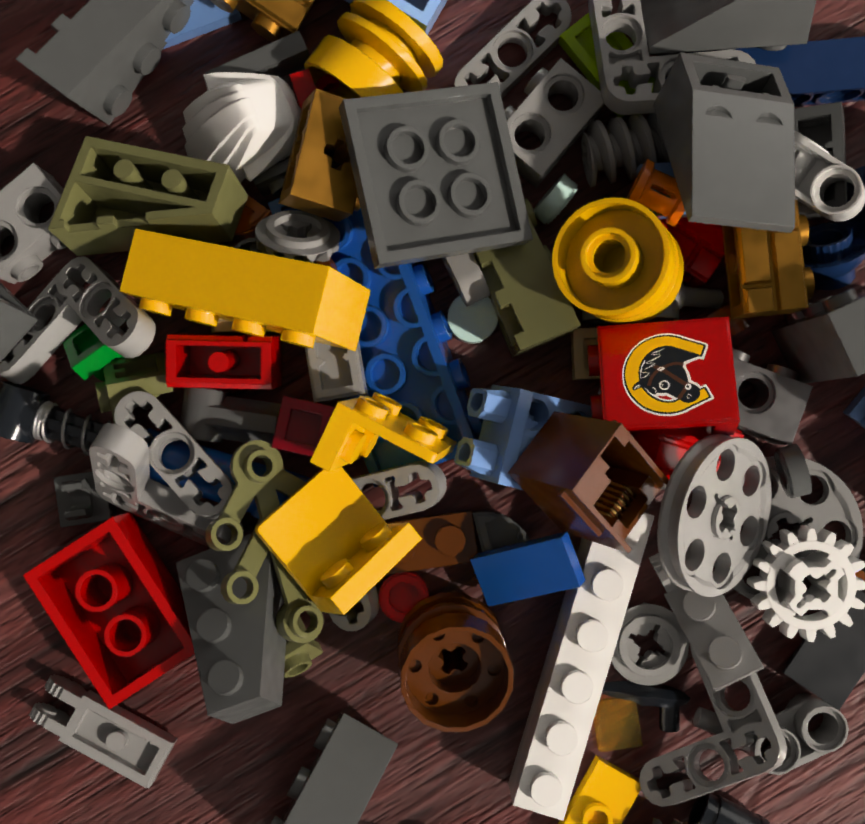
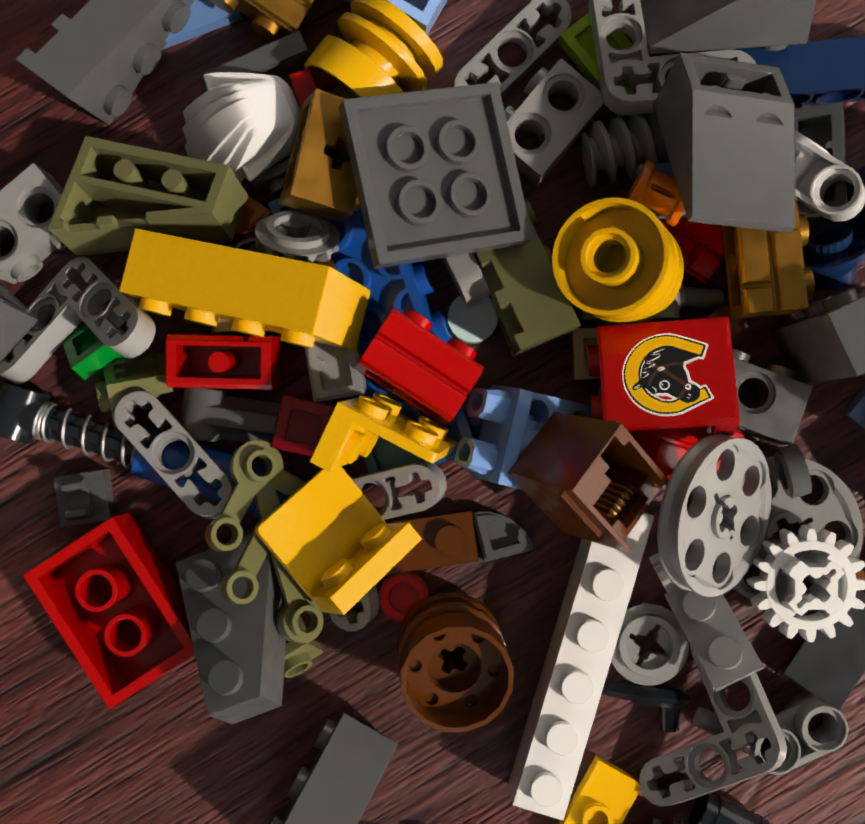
light grey hinge [29,674,178,789] -> none
light grey beam [89,423,244,549] -> none
blue tile [470,531,586,607] -> none
light aqua tile [533,174,578,225] -> none
clear yellow piece [594,697,643,752] -> none
none -> red brick [354,308,484,425]

